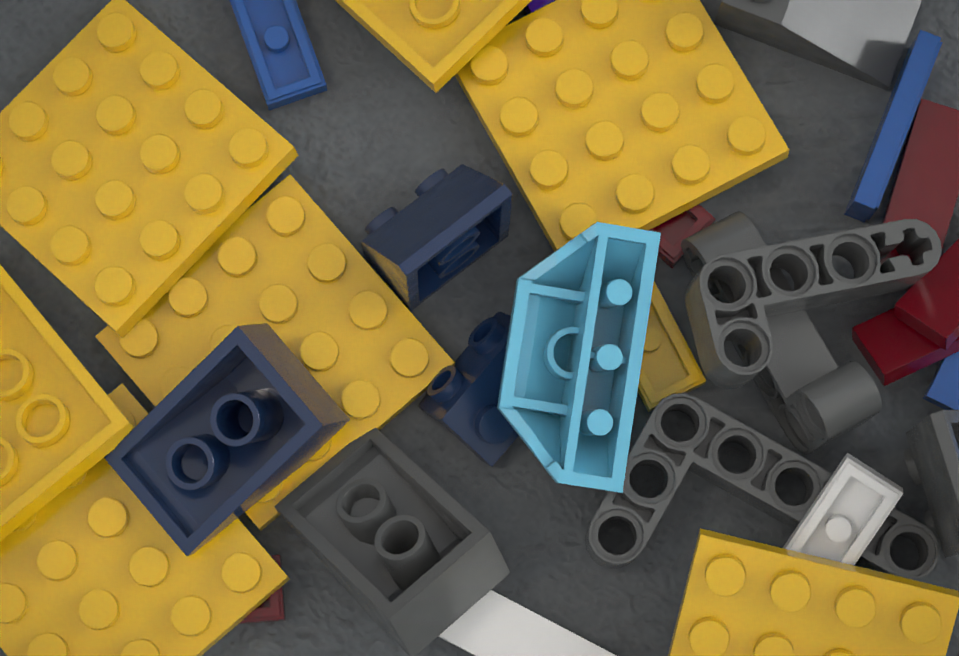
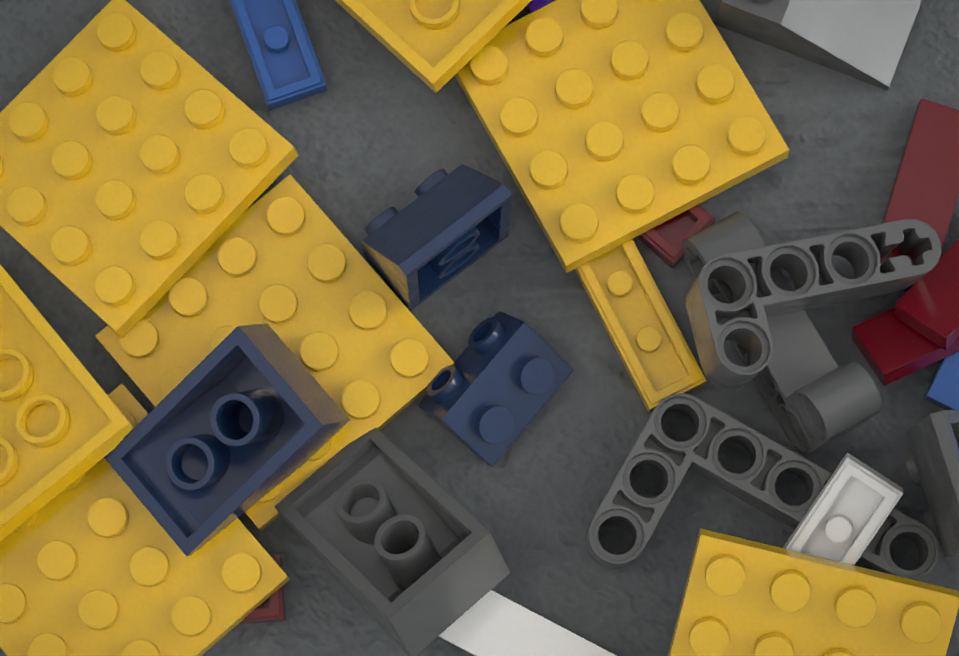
medium azure wedge [497,222,661,493] -> none
blue tile [844,30,943,222] -> none

